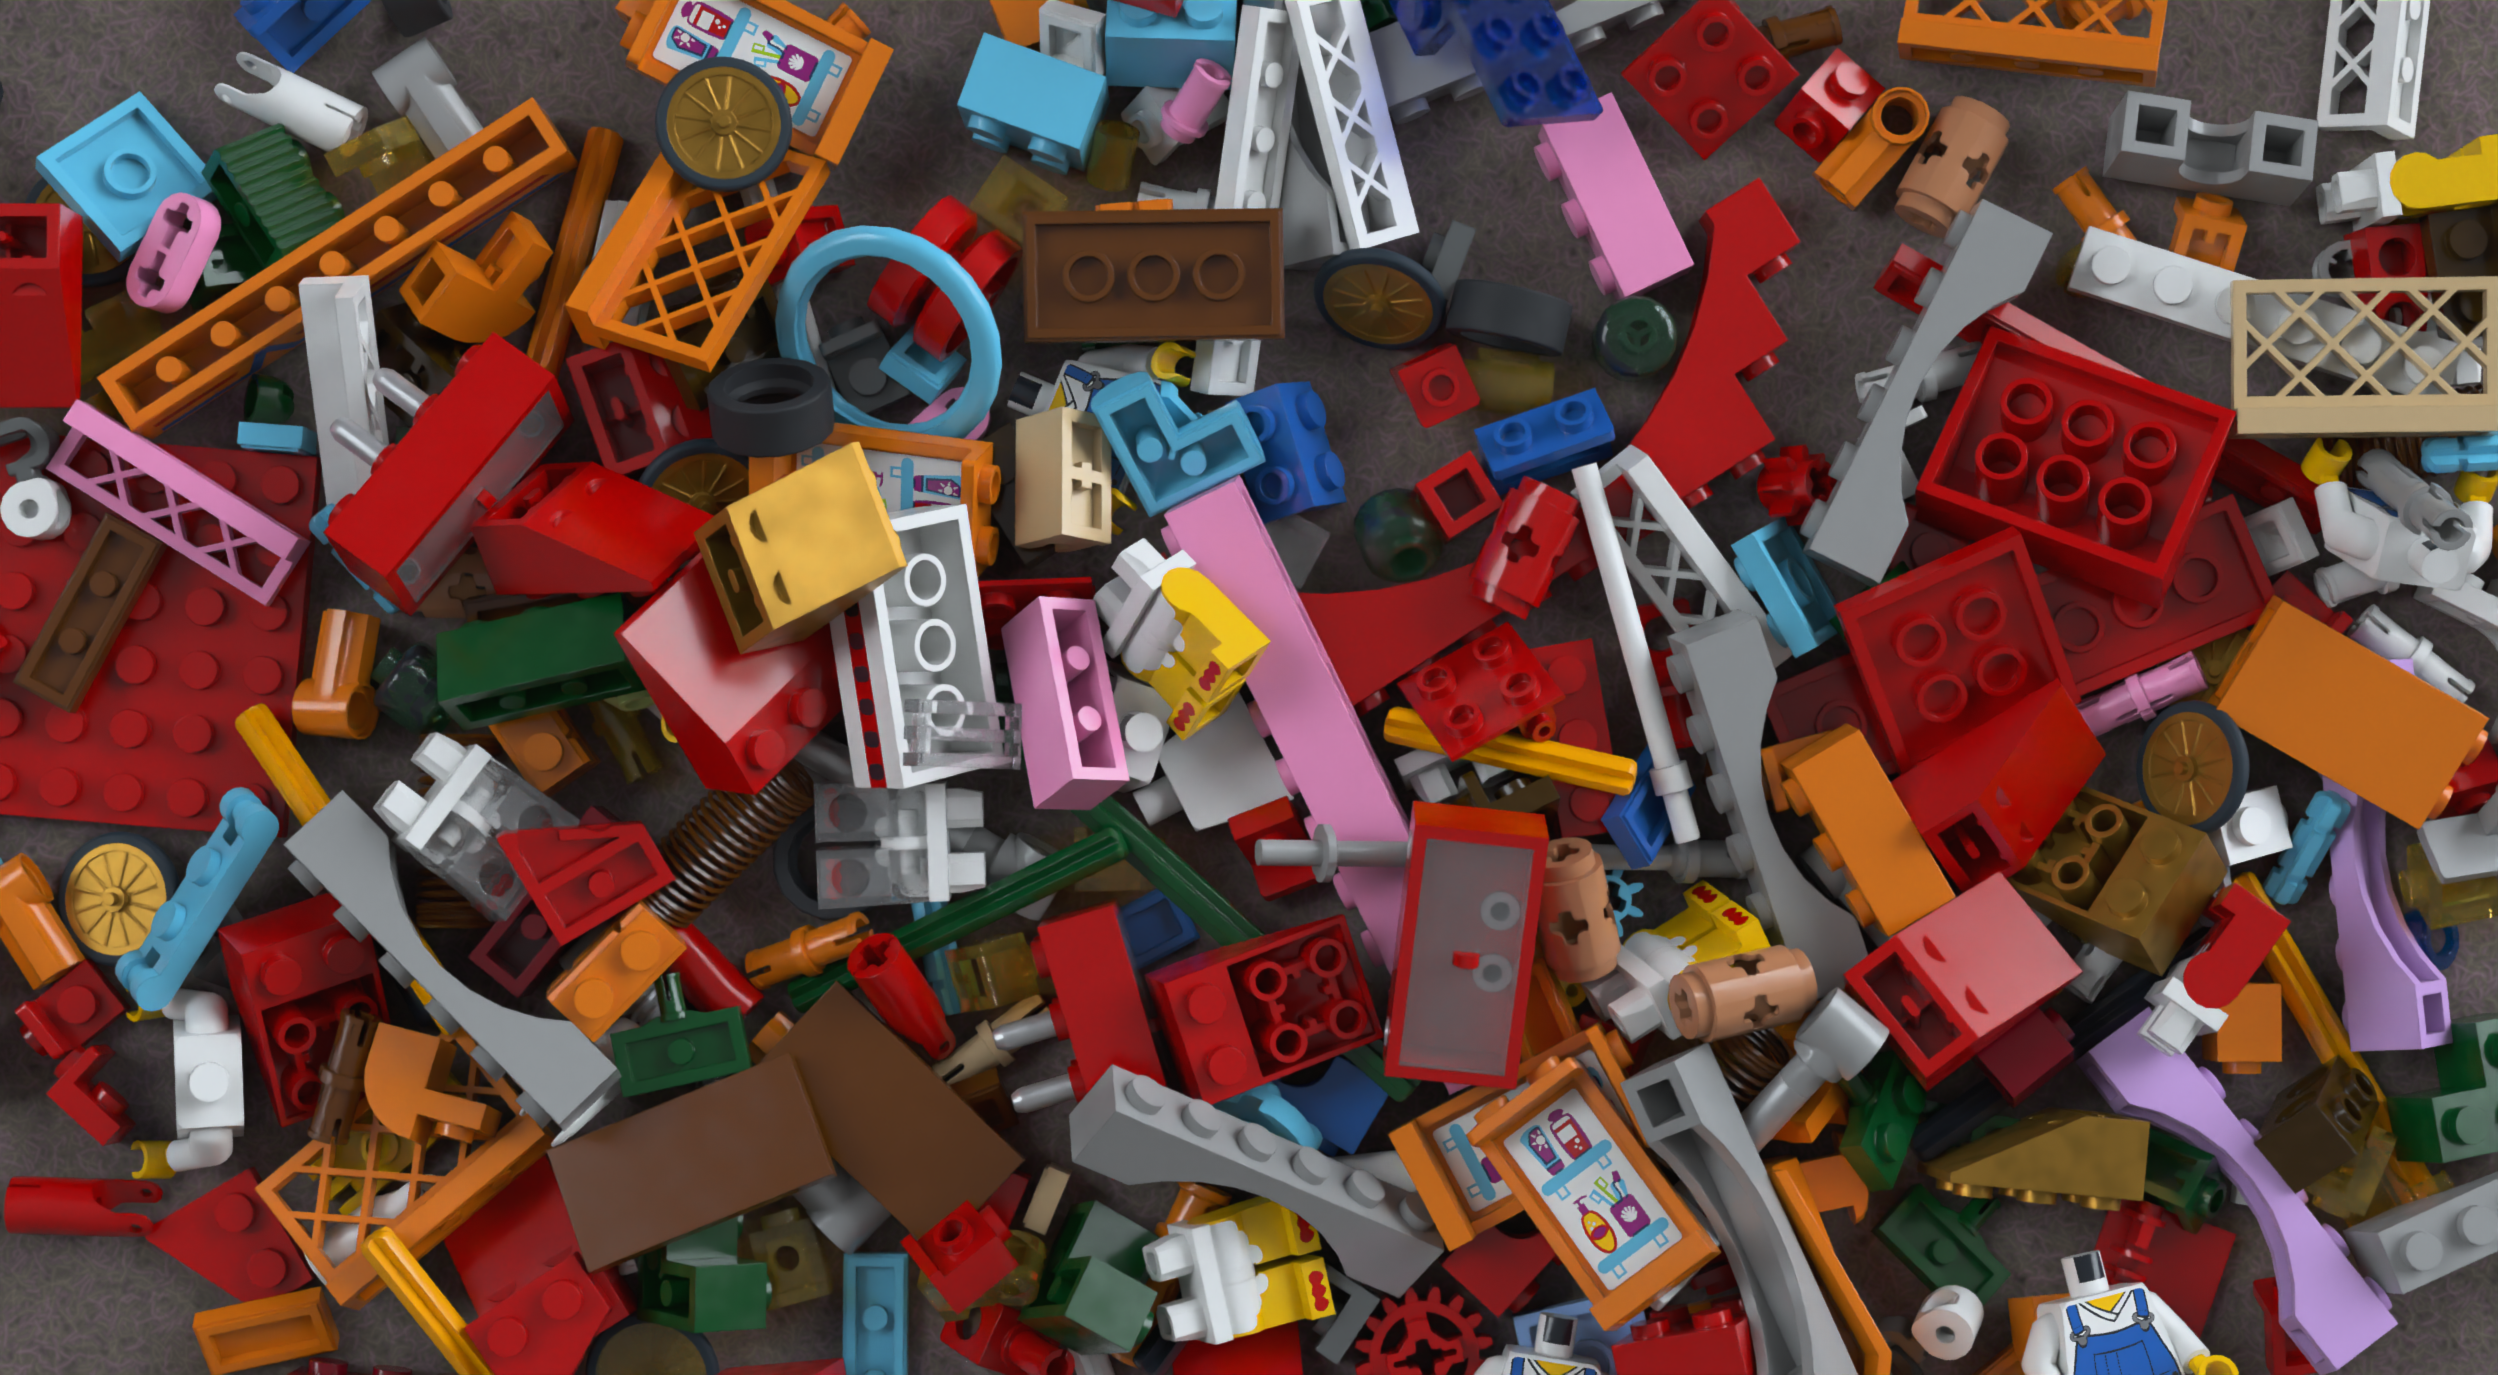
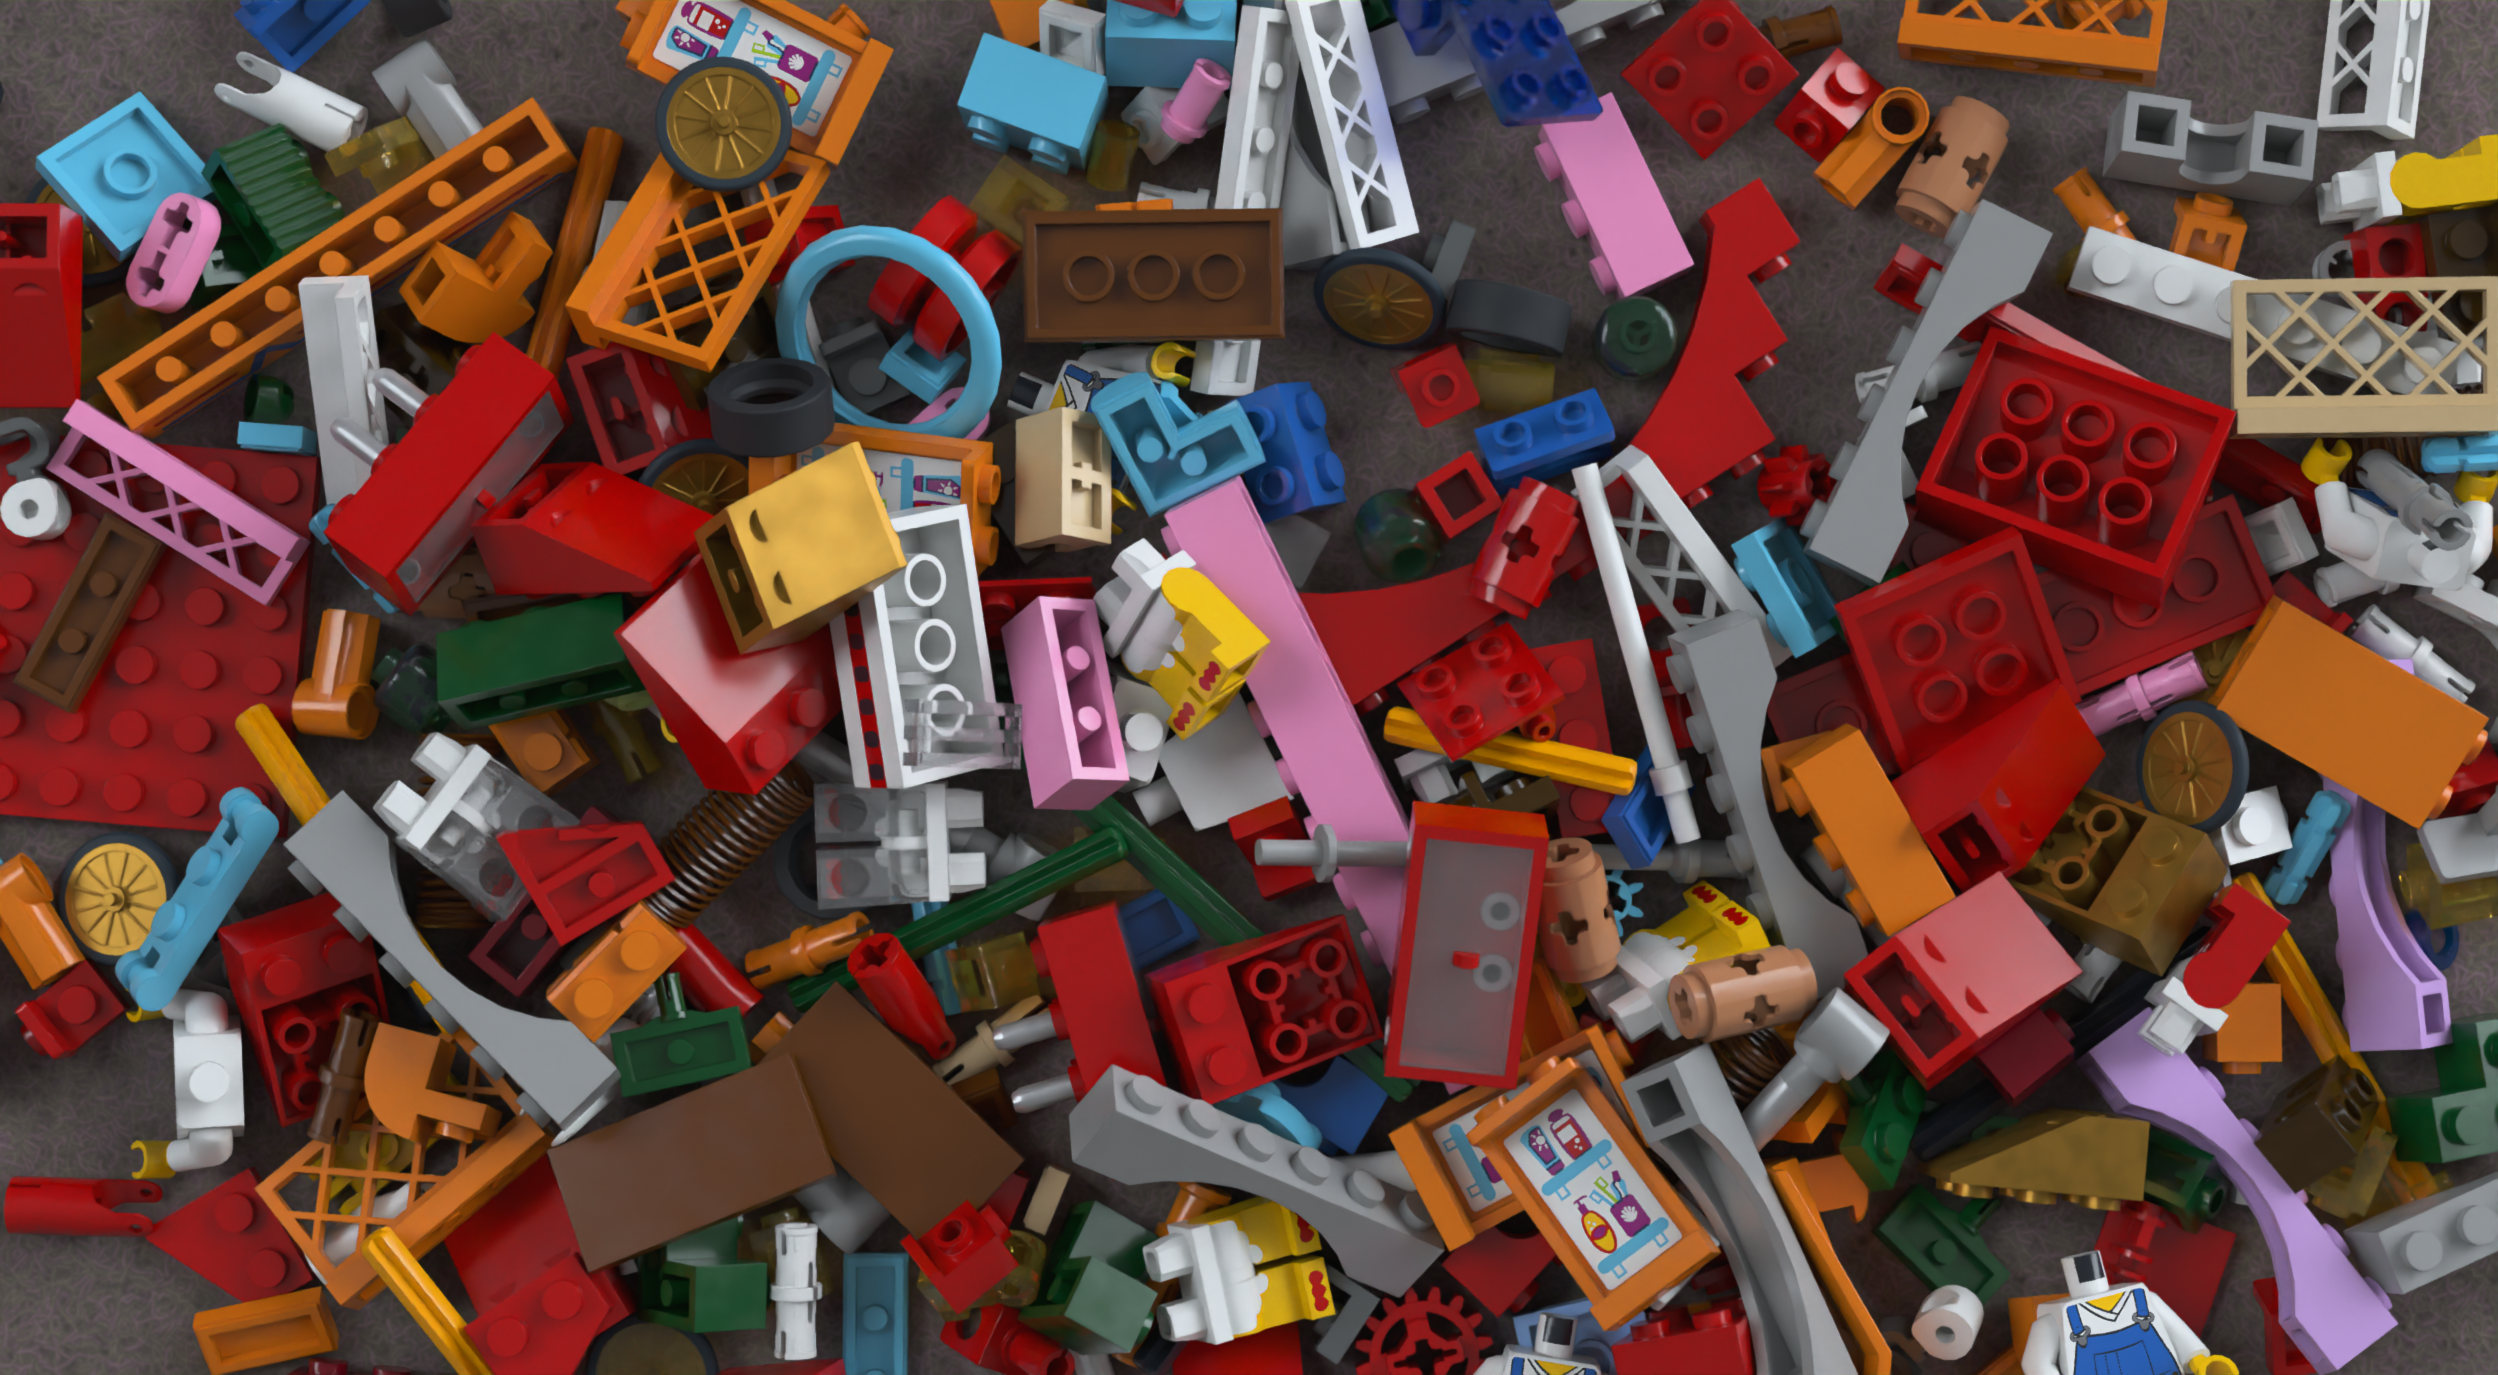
red bracket [46,1044,136,1146] -> none
none -> white pin [770,1222,822,1360]

